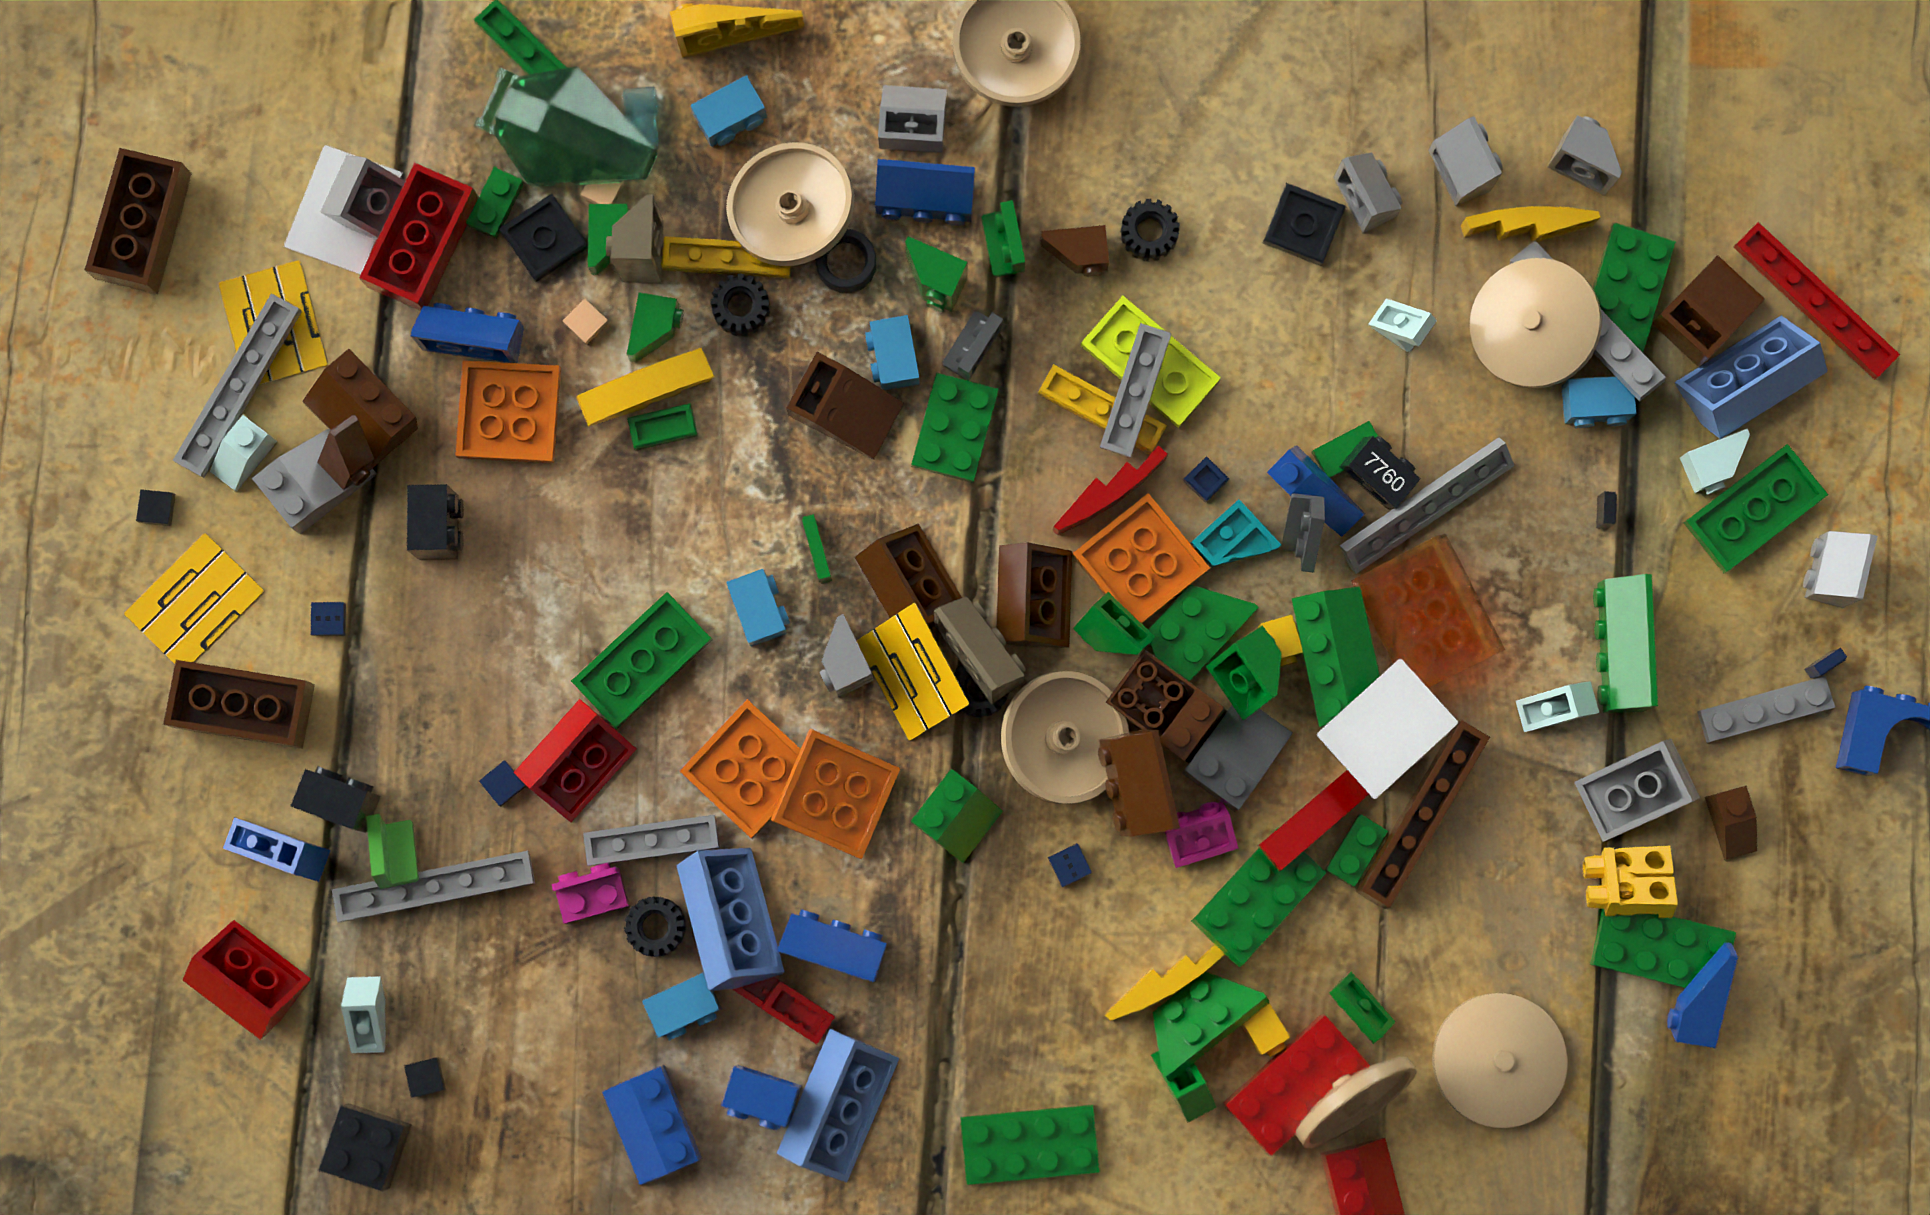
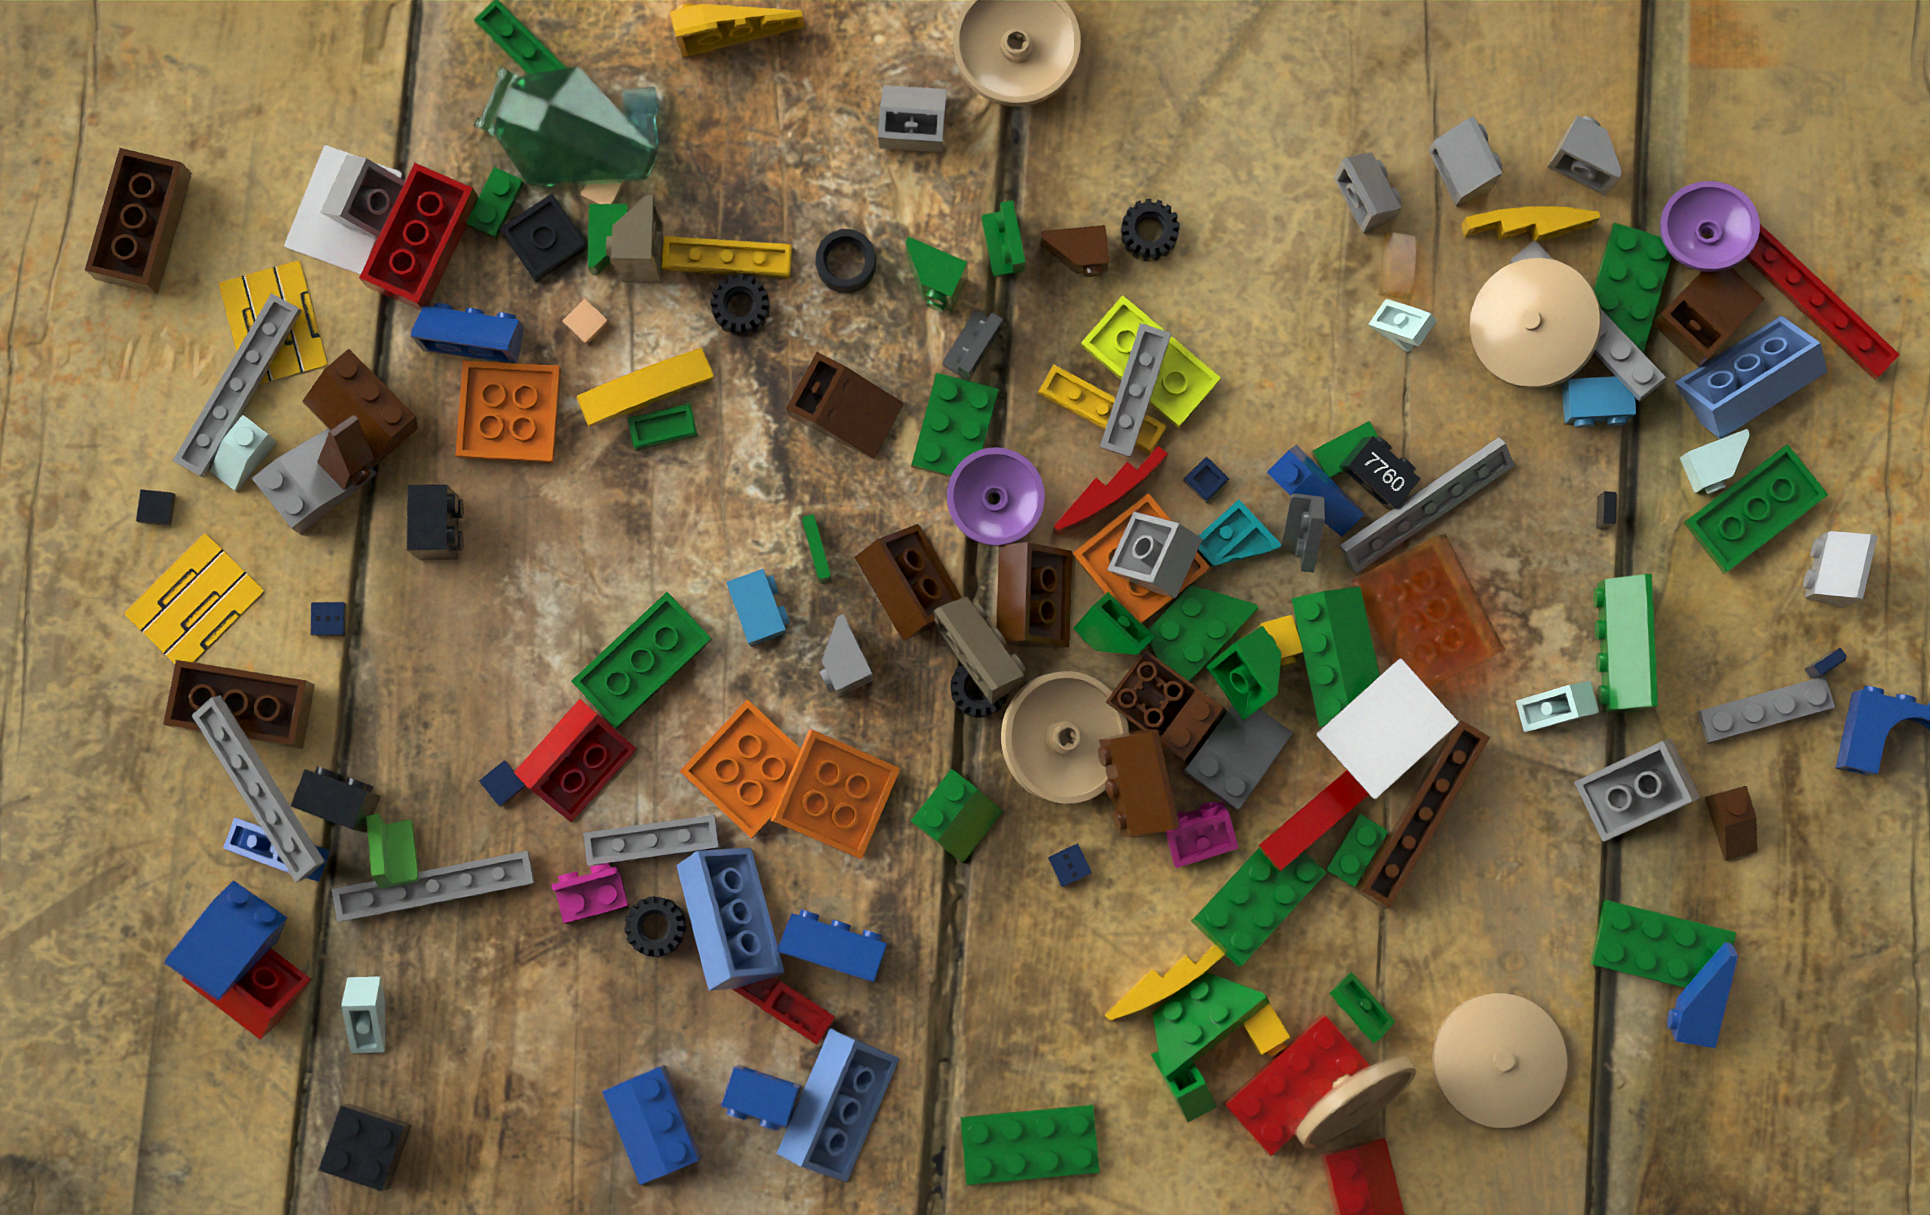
black tile [404,1057,446,1098] -> none
green slope [626,292,684,363] -> none
dark azure brick [642,973,722,1041] -> none
dark azure brick [690,75,767,147] -> none
tan dish [727,142,855,266] -> none
yellow sticker [857,603,969,740] -> none
dark azure brick [865,315,920,390] -> none
blue slope [875,159,975,226] -> none
black tile [1263,183,1346,266] -> none
yellow hips [1582,846,1678,918] -> none
none -> blue slope [164,880,288,1001]
none -> light grey plate [192,695,325,882]
none -> medium lavender dish [947,448,1045,546]
none -> light grey slope [1107,512,1202,598]
none -> clear yellow slope [1378,232,1417,299]
none -> medium lavender dish [1660,181,1760,272]

